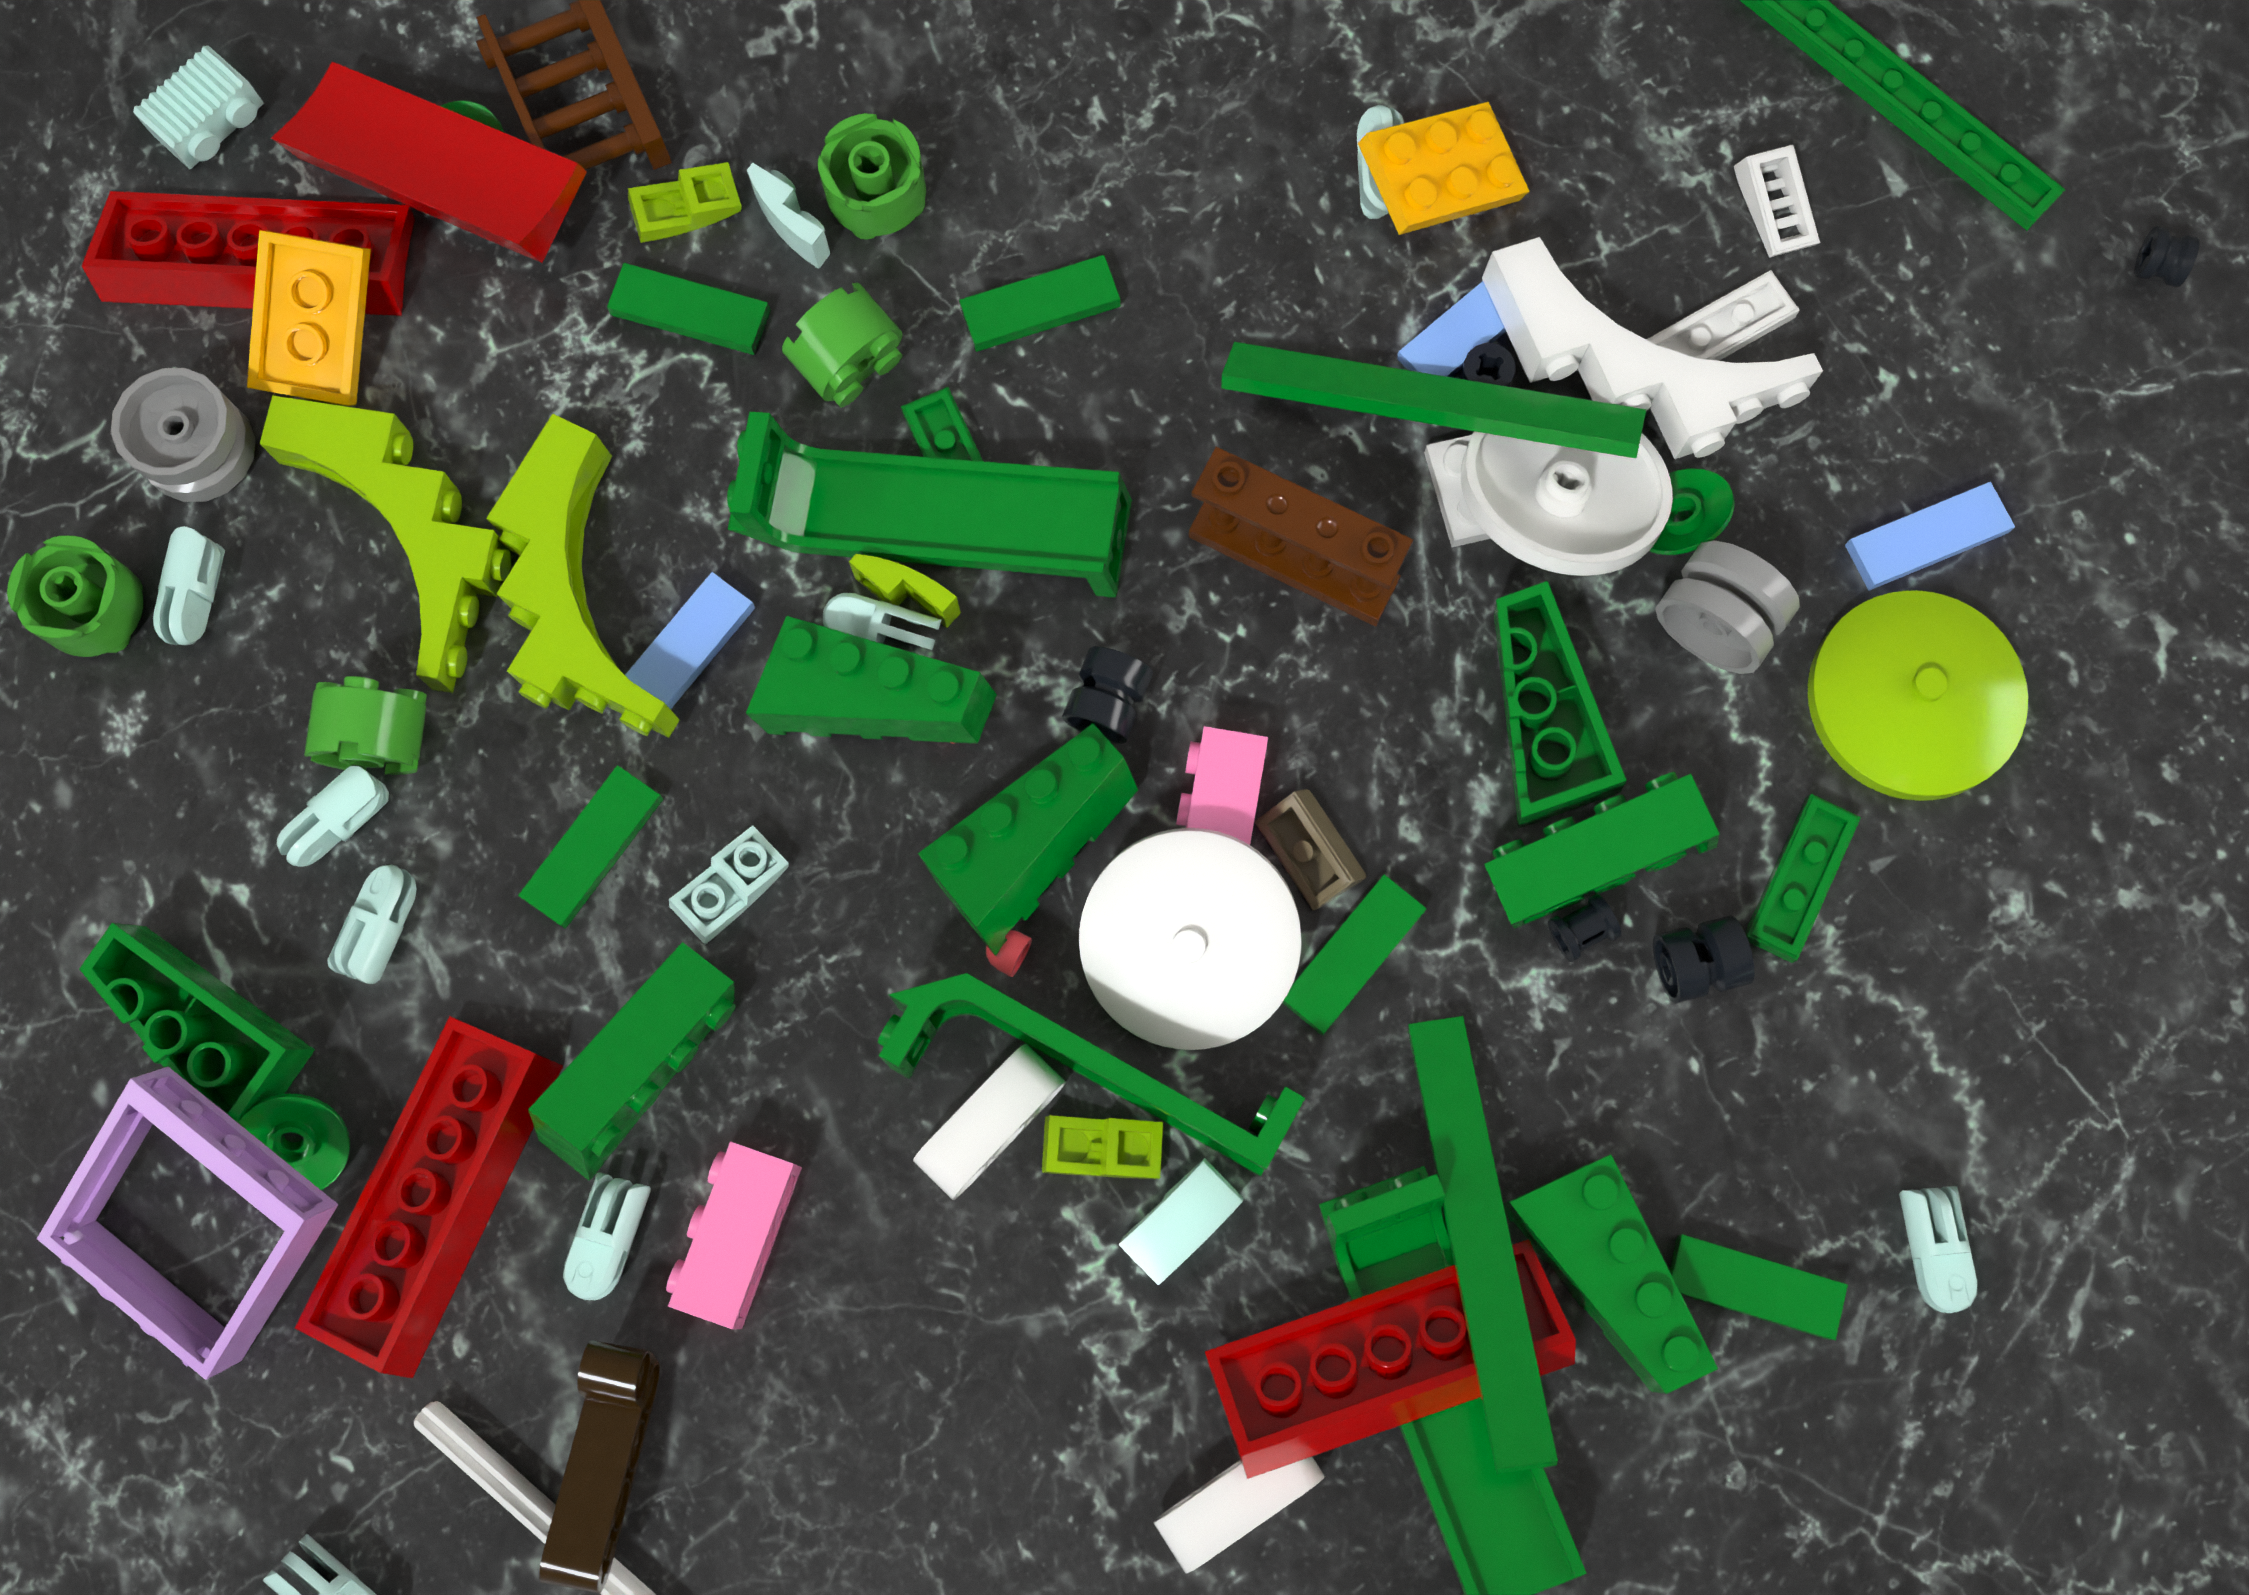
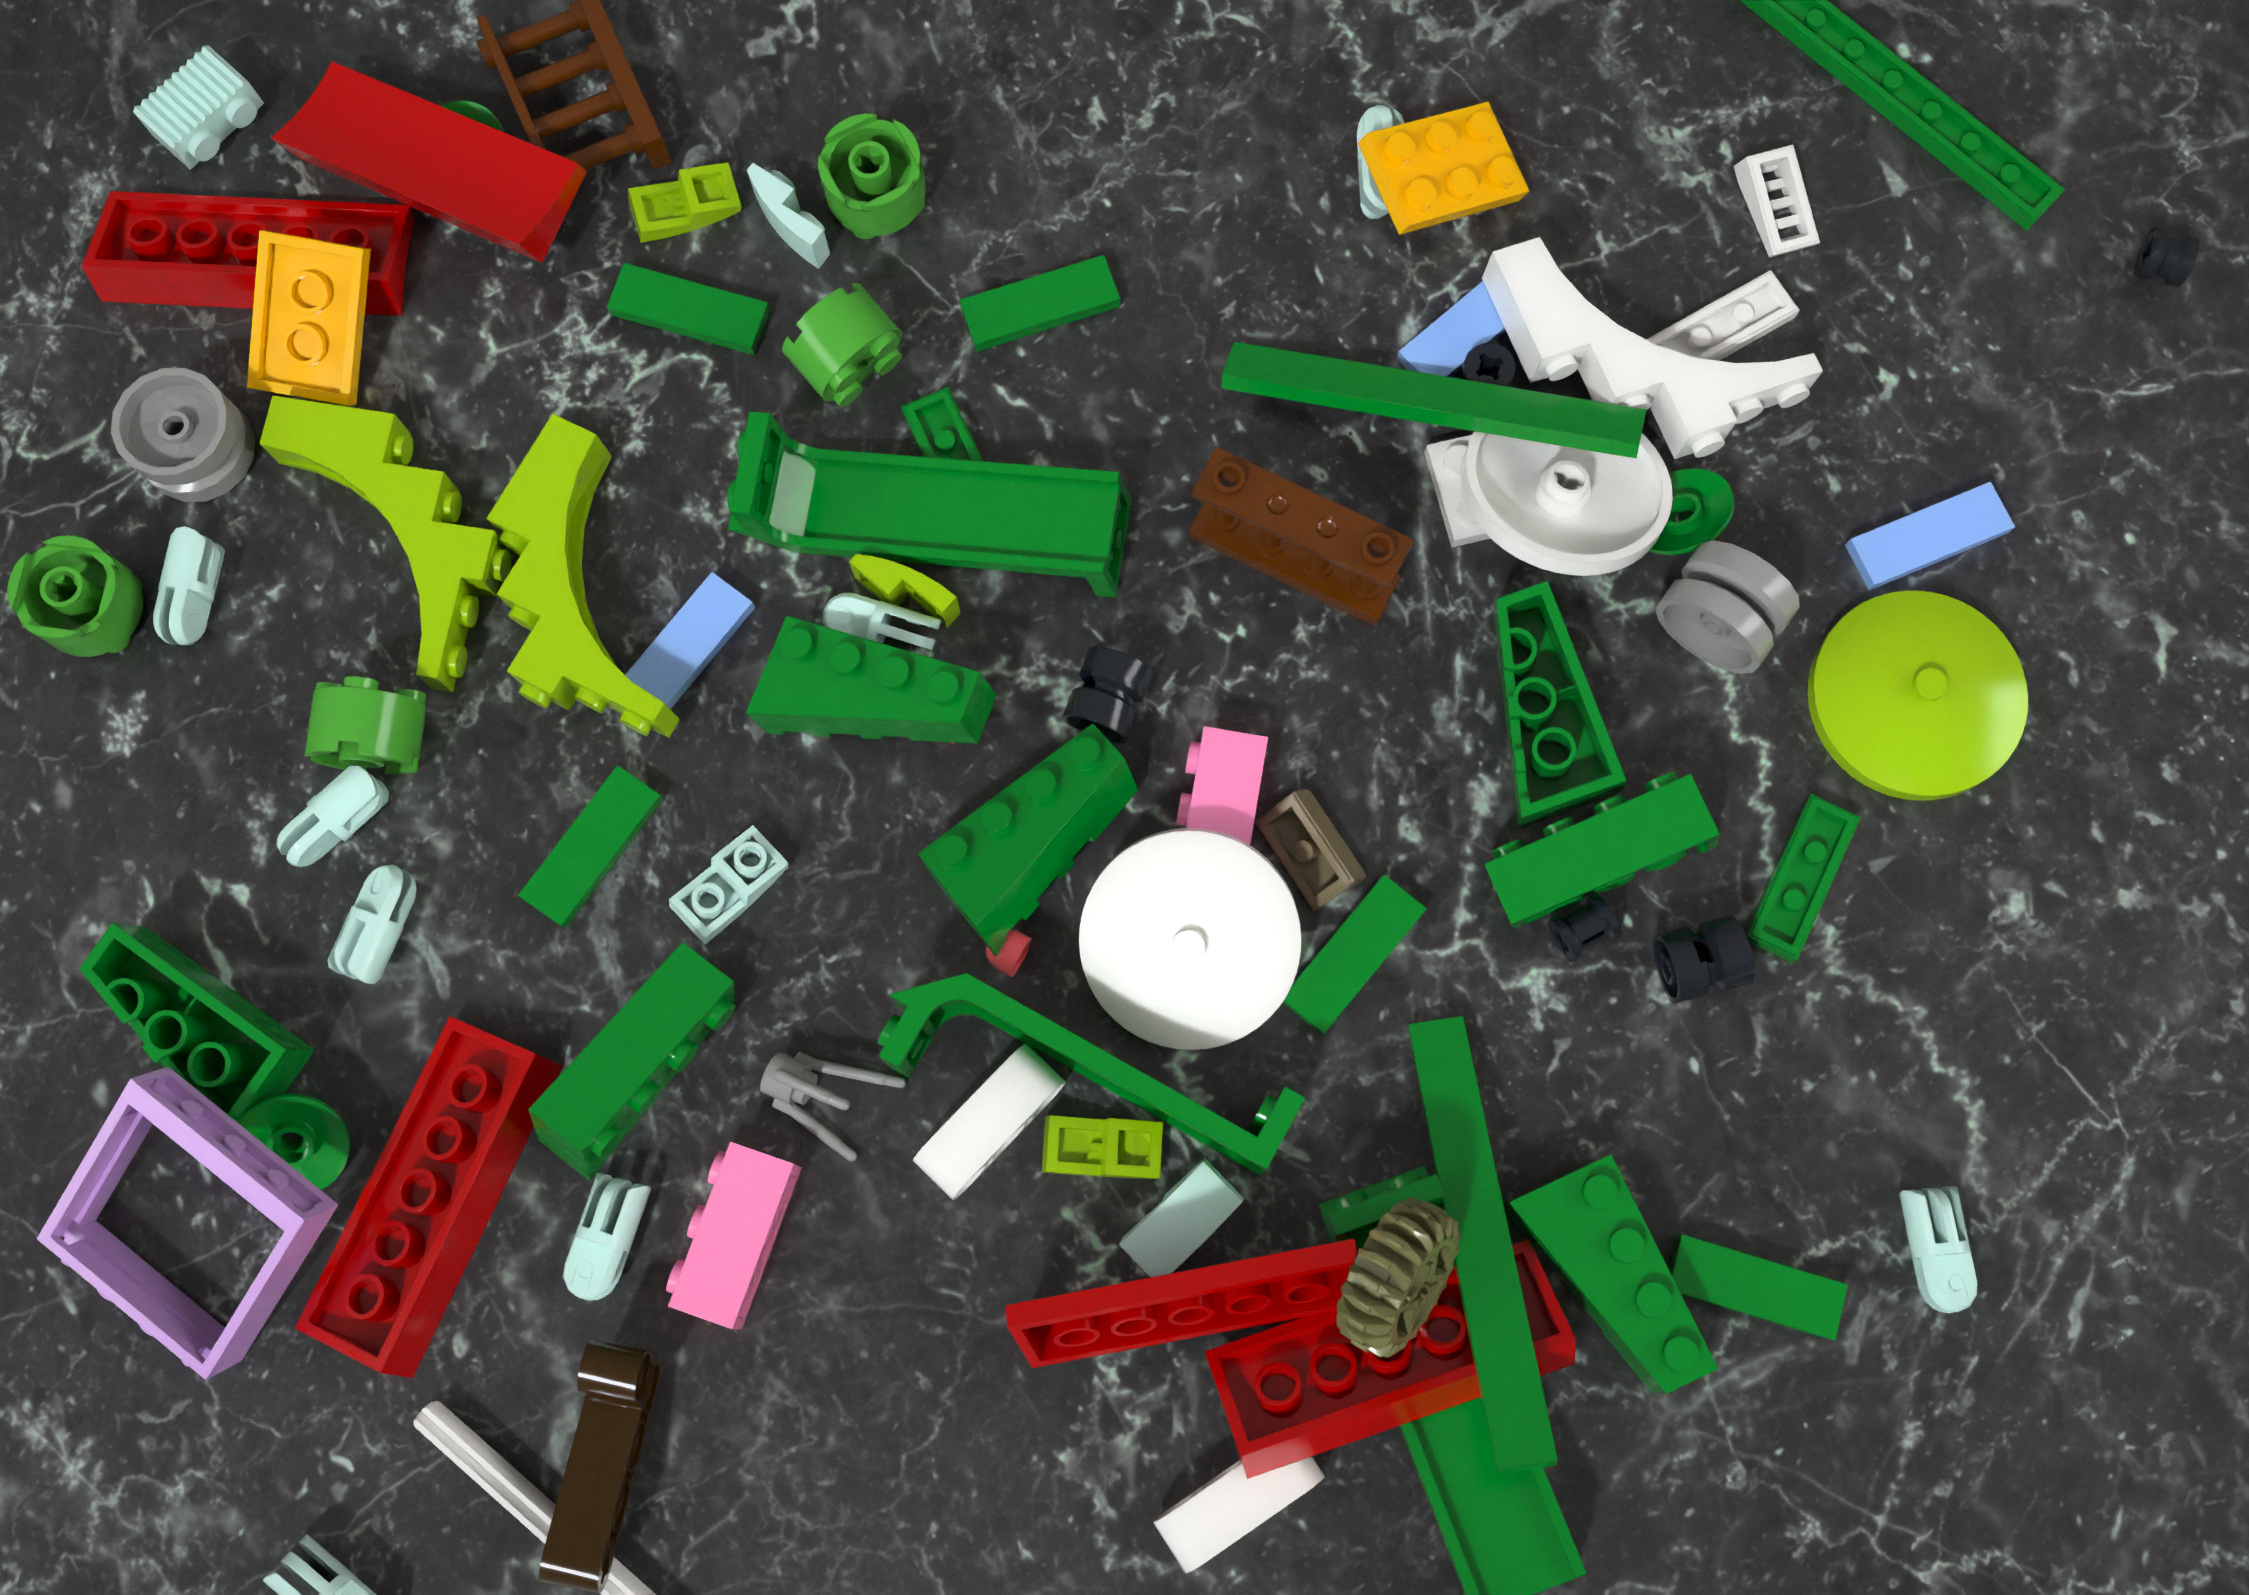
none -> light grey plant [760,1051,906,1161]
none -> red arch [1005,1238,1359,1368]
none -> olive gear [1336,1197,1460,1358]

